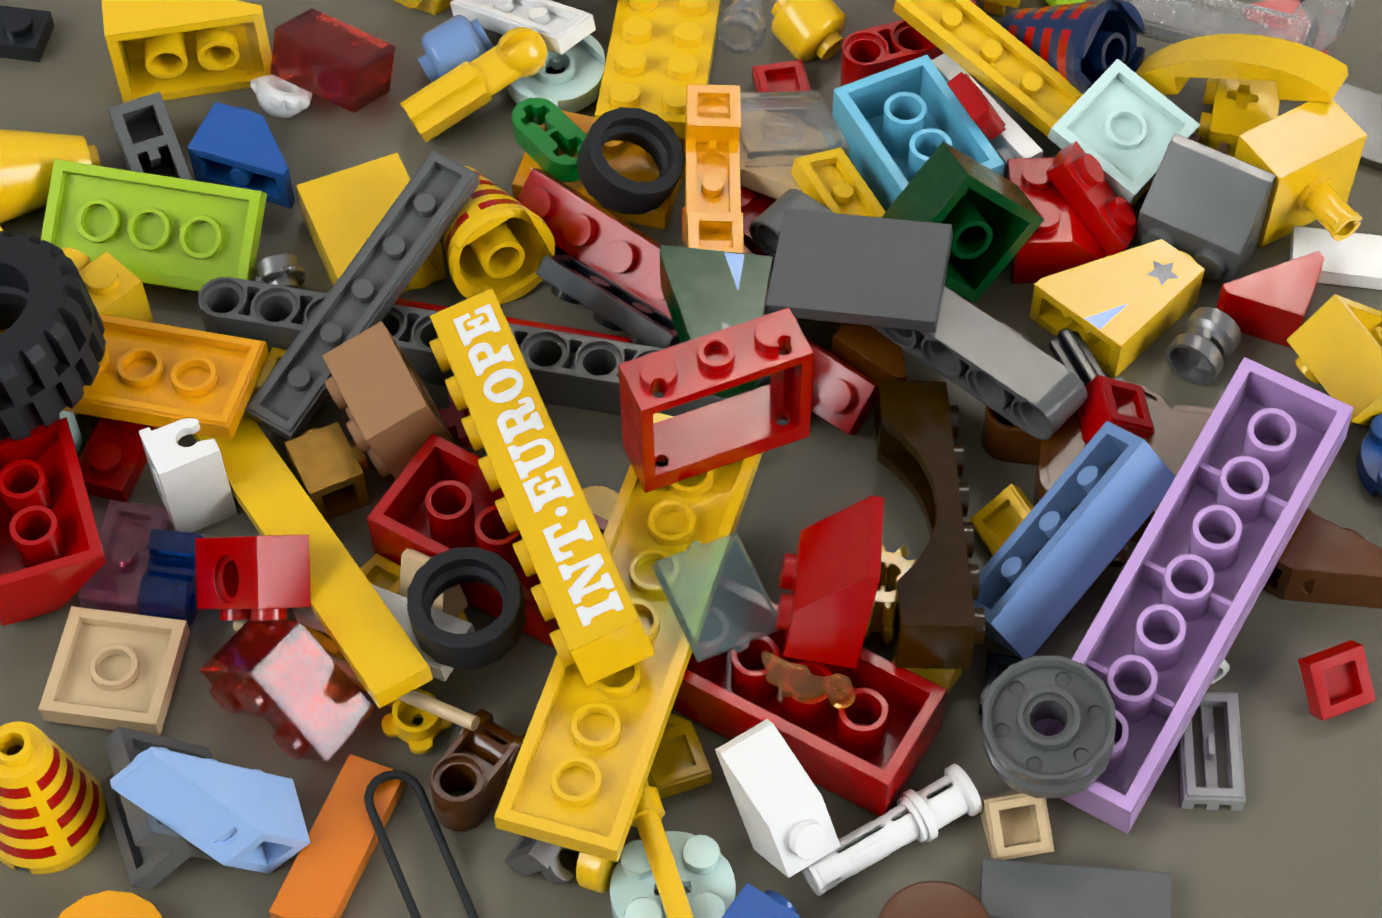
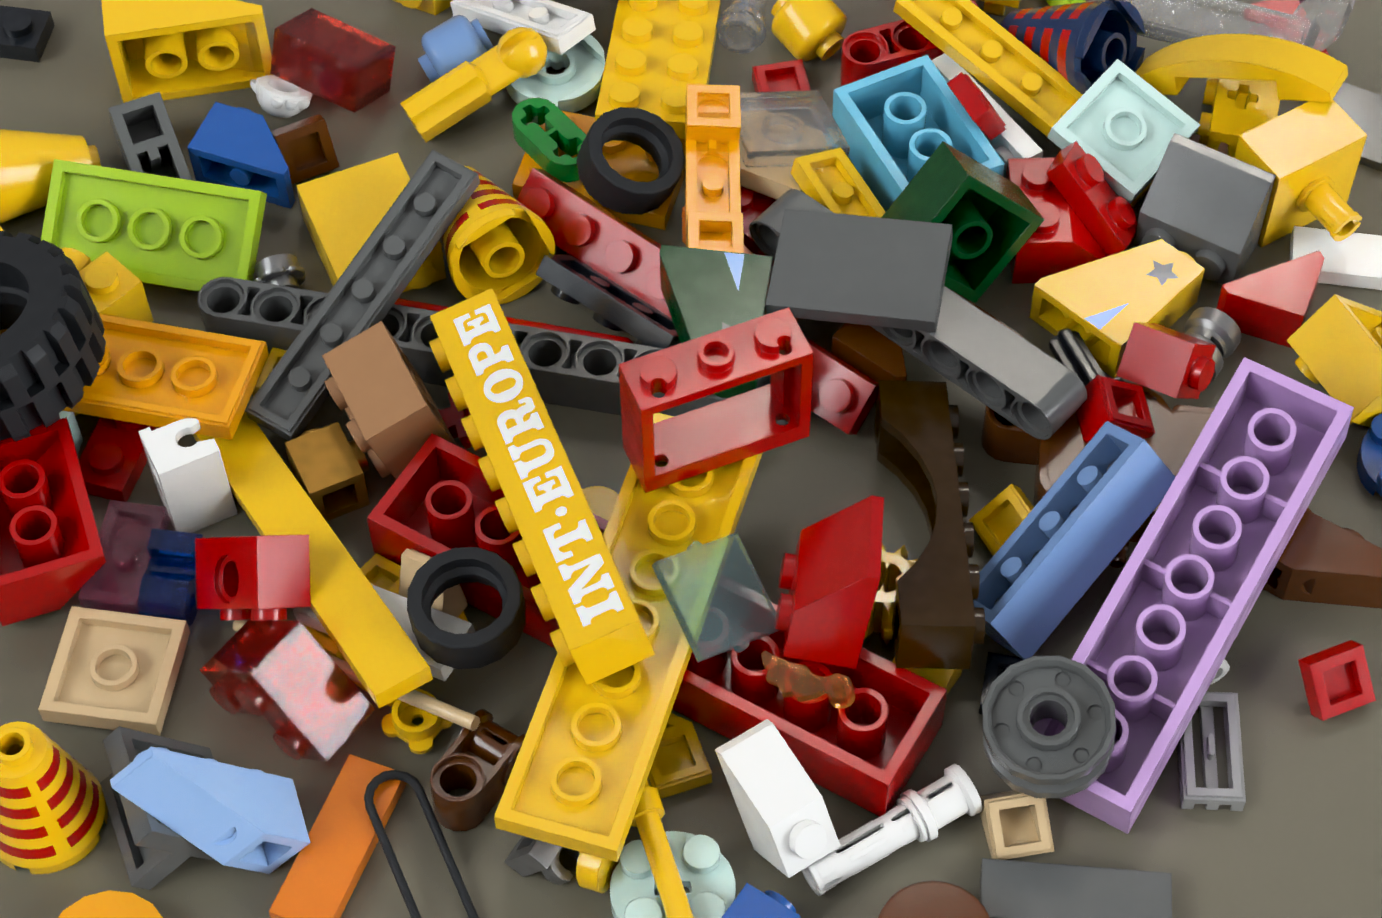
none -> reddish brown tile [271,114,340,184]
none -> brick [1116,322,1216,399]

